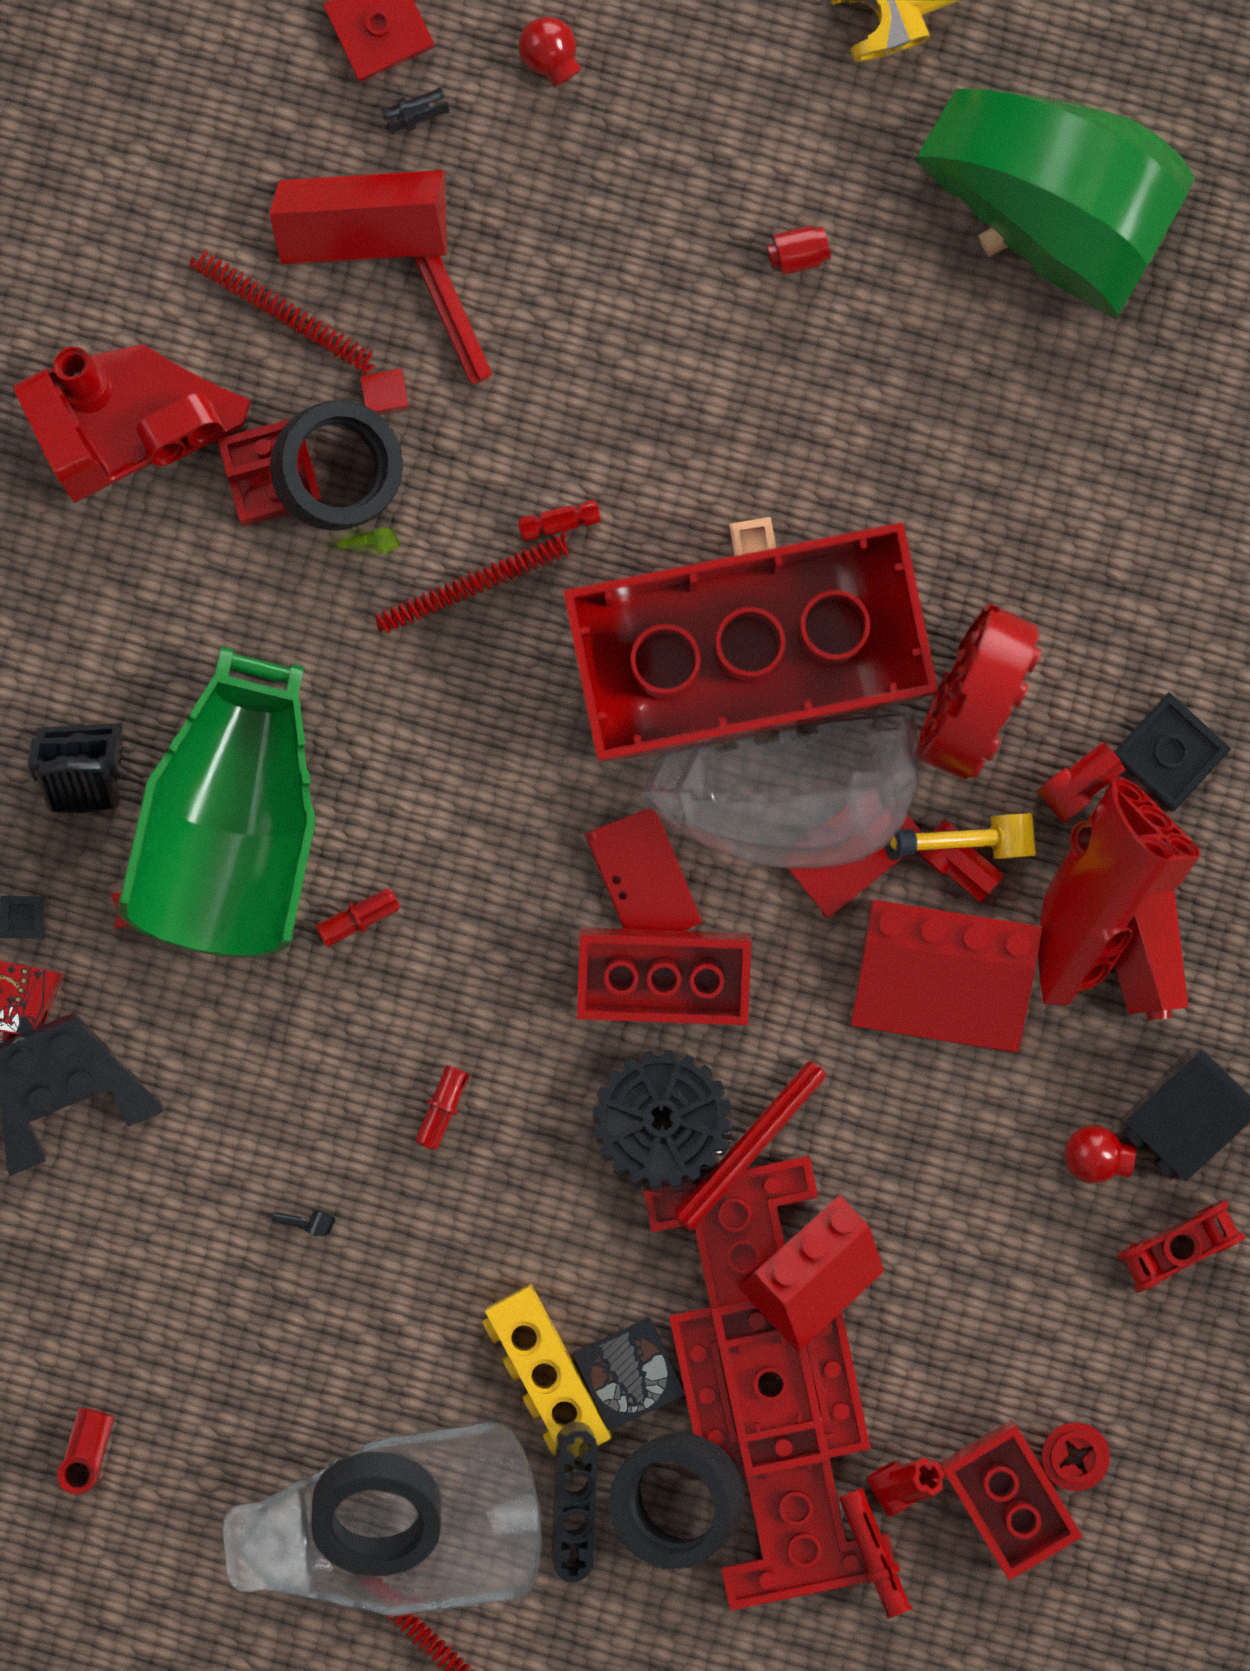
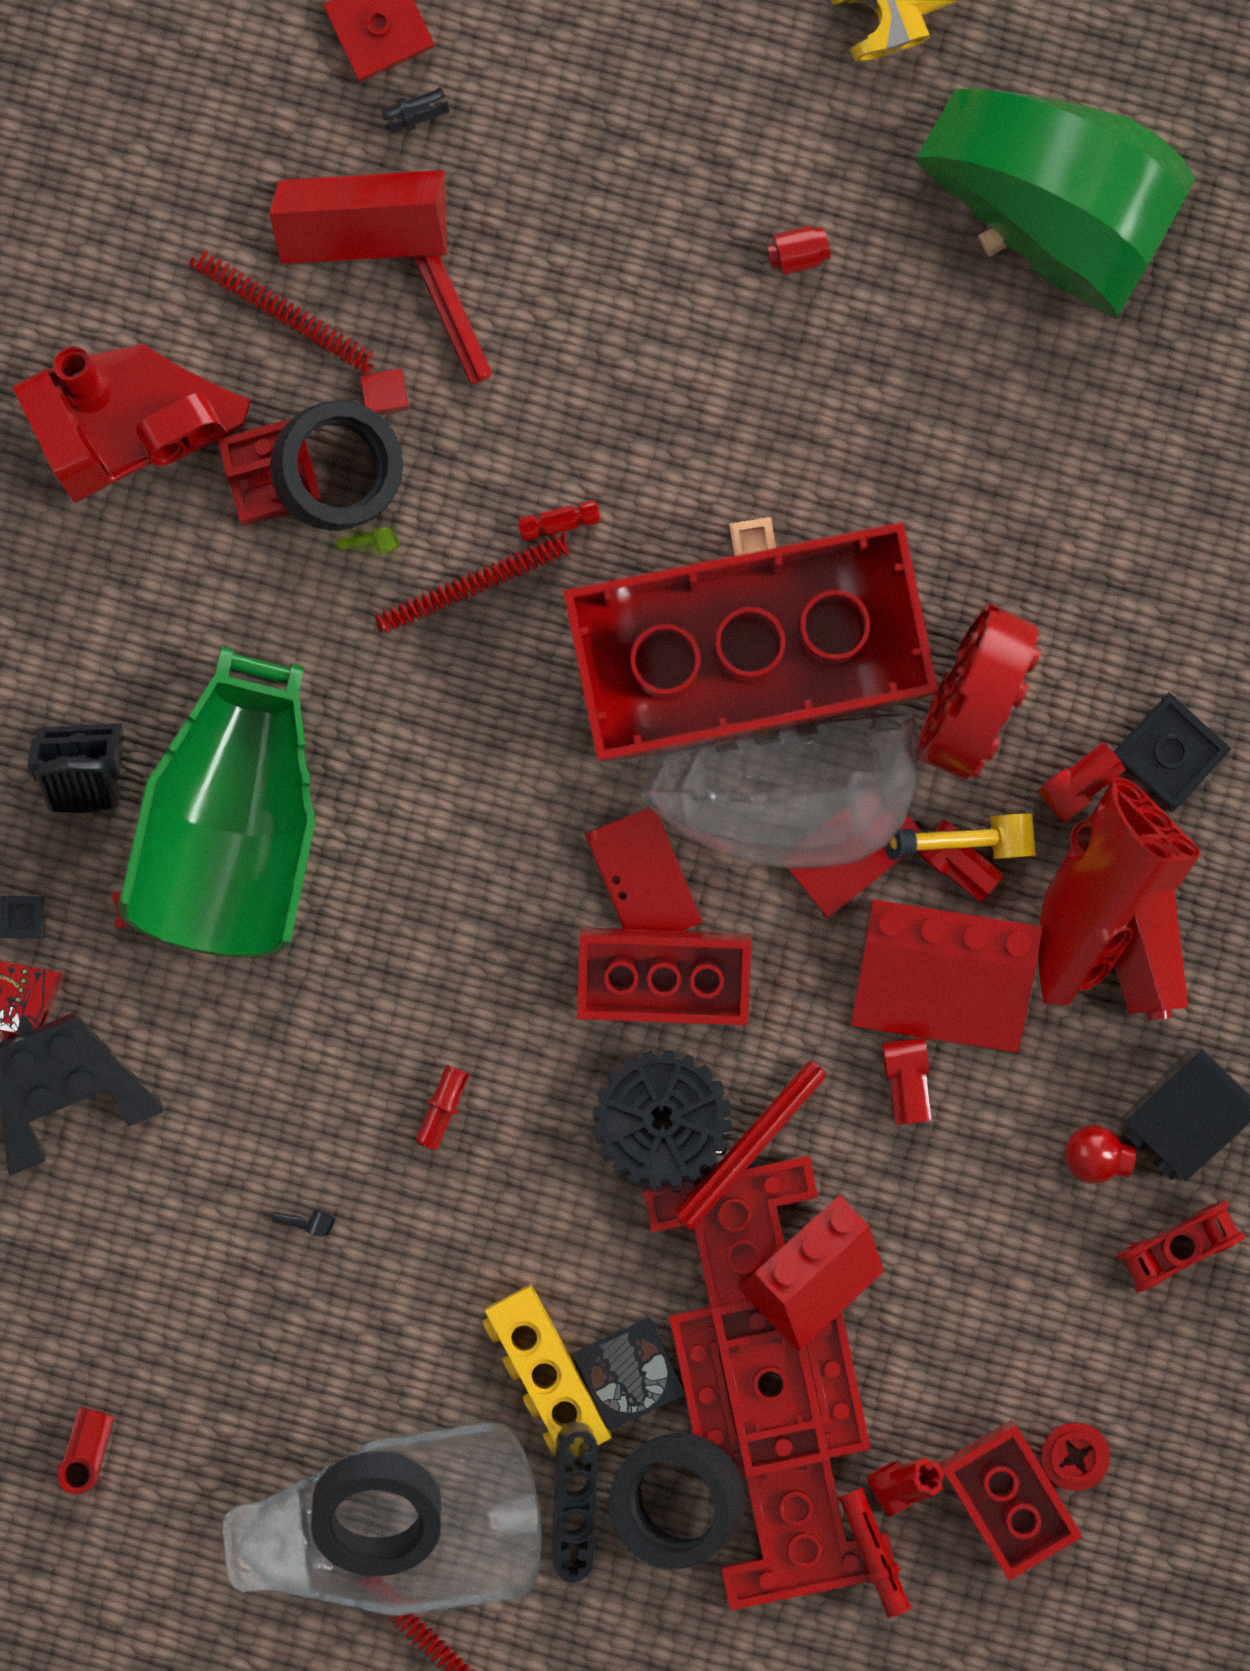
red axle [316,889,400,948] -> none
red piece [518,17,582,88] -> none
none -> red piece [882,1038,932,1125]

